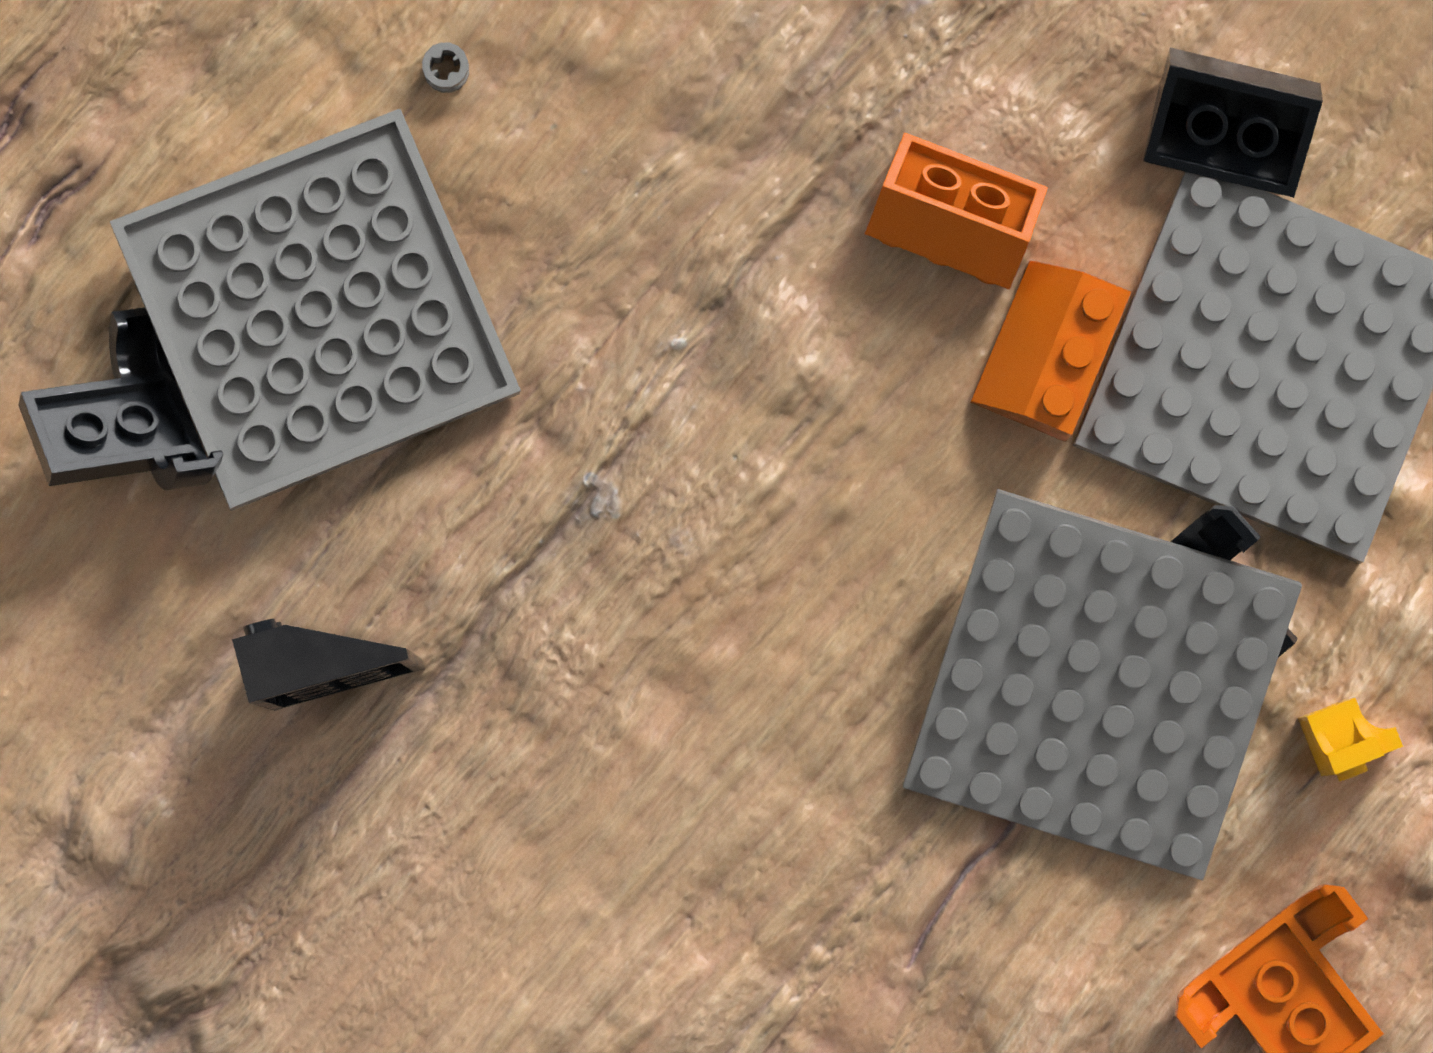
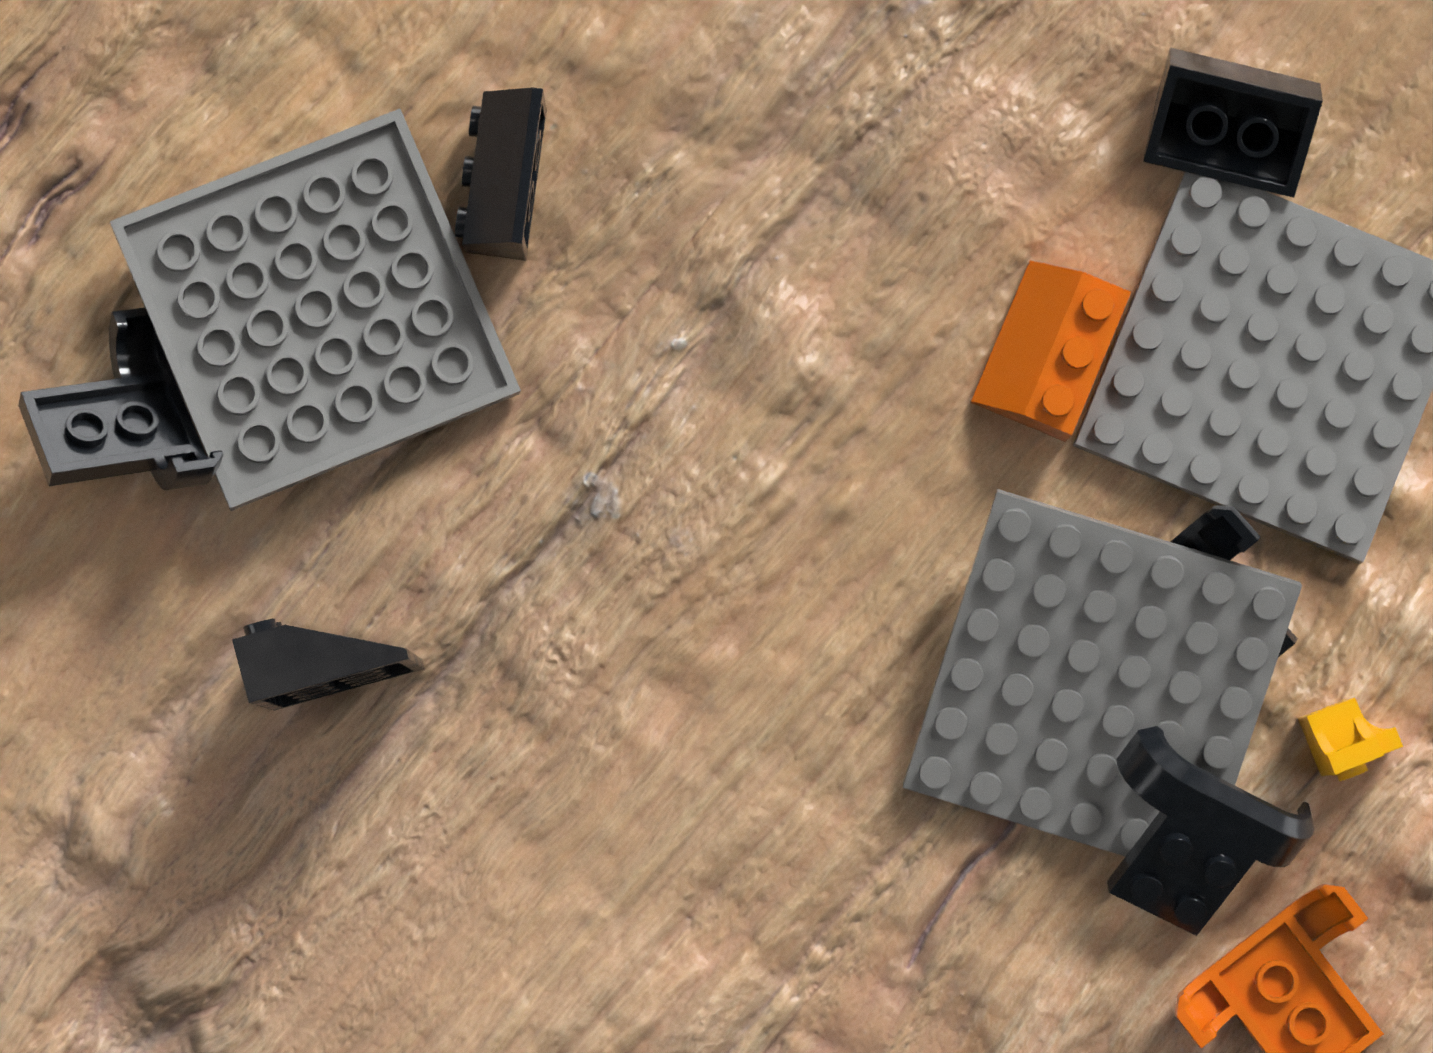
light grey bush [422,42,469,93] -> none
orange slope [865,132,1048,290] -> none
none -> black slope [455,87,547,261]
none -> black piece [1107,726,1314,936]

